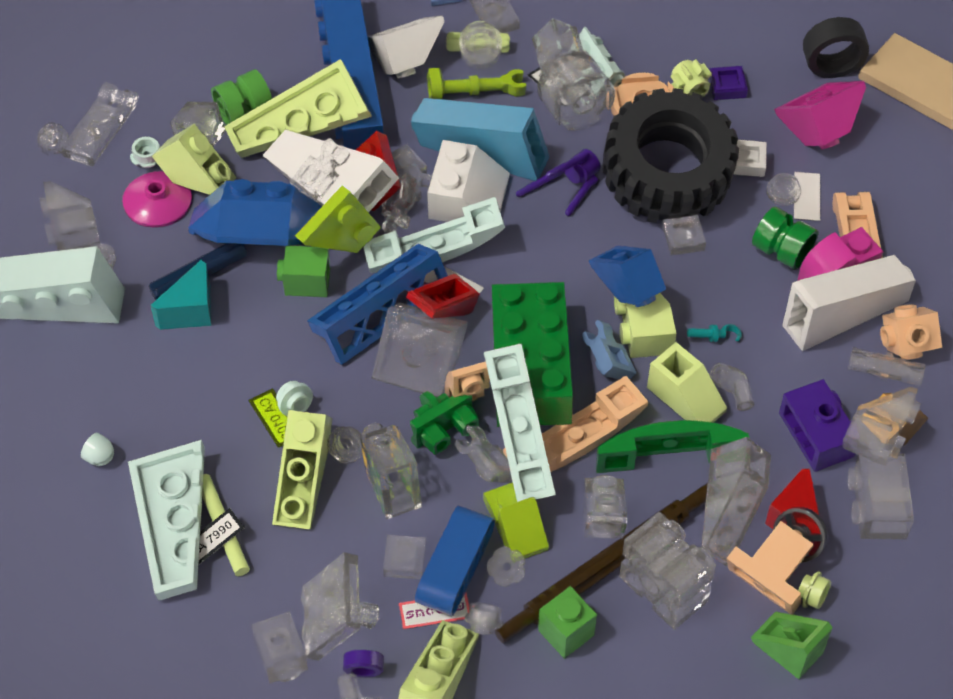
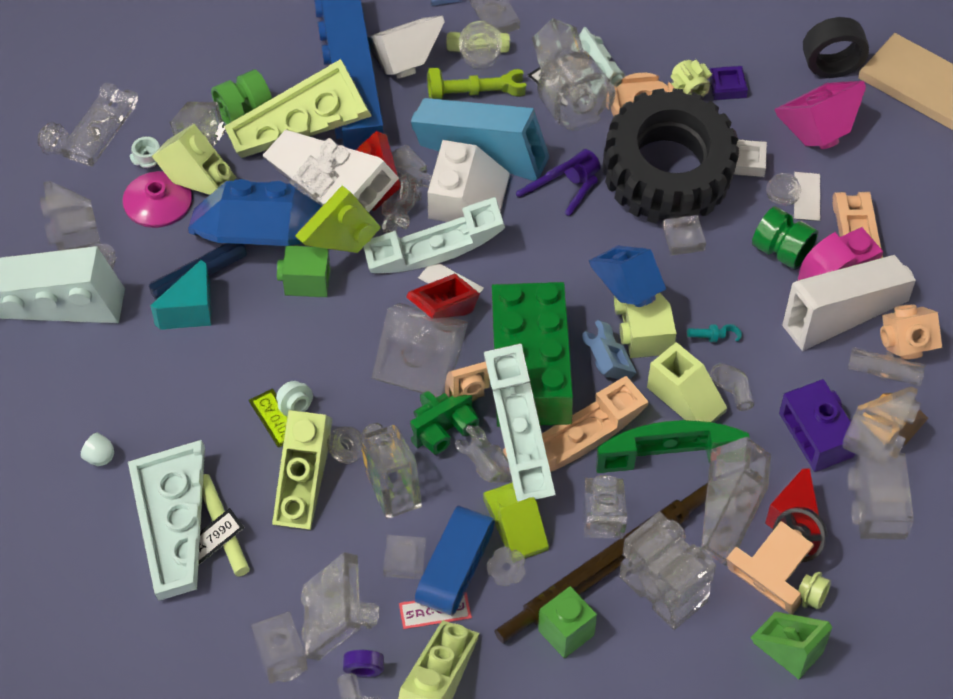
blue fence [307,244,448,365] -> none
clear plate [465,603,504,635] -> none

